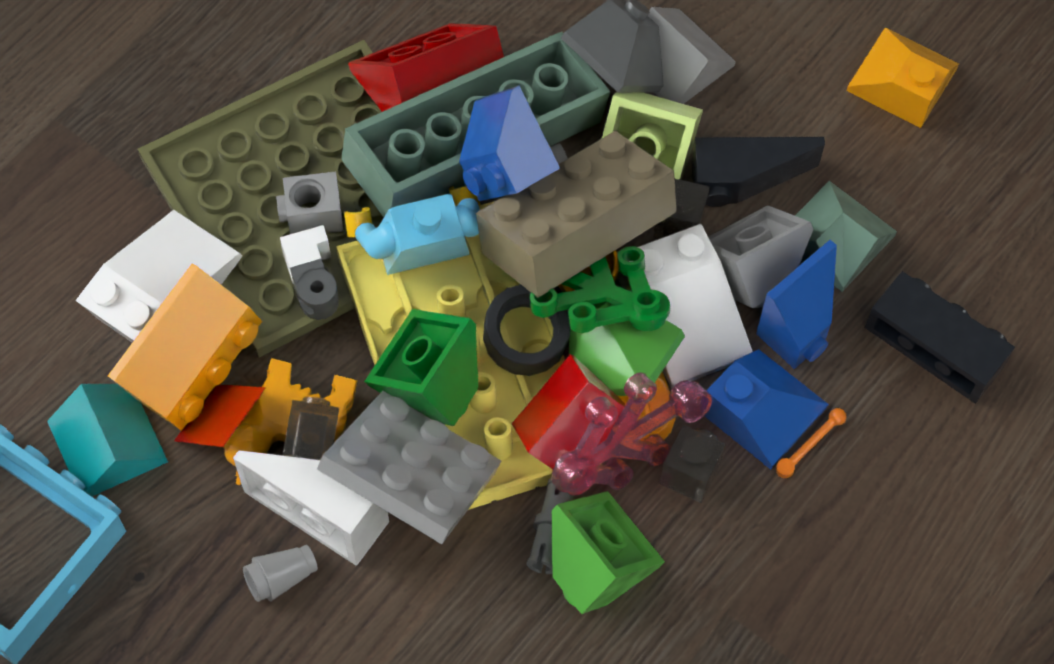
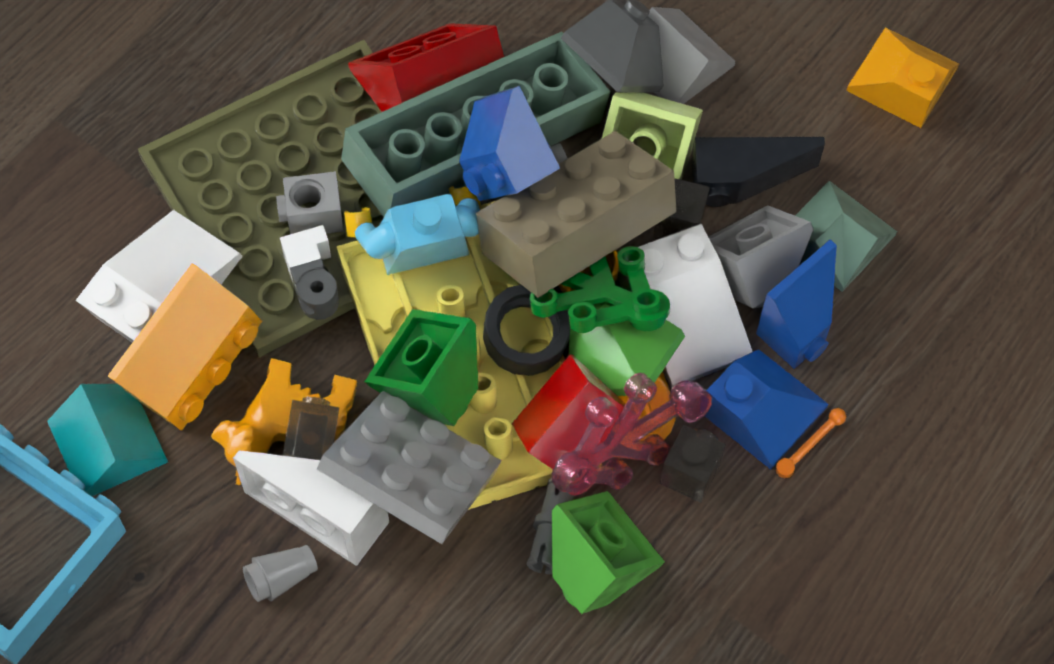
red sticker [174,384,266,447] -> none
black brick [864,271,1015,404] -> none

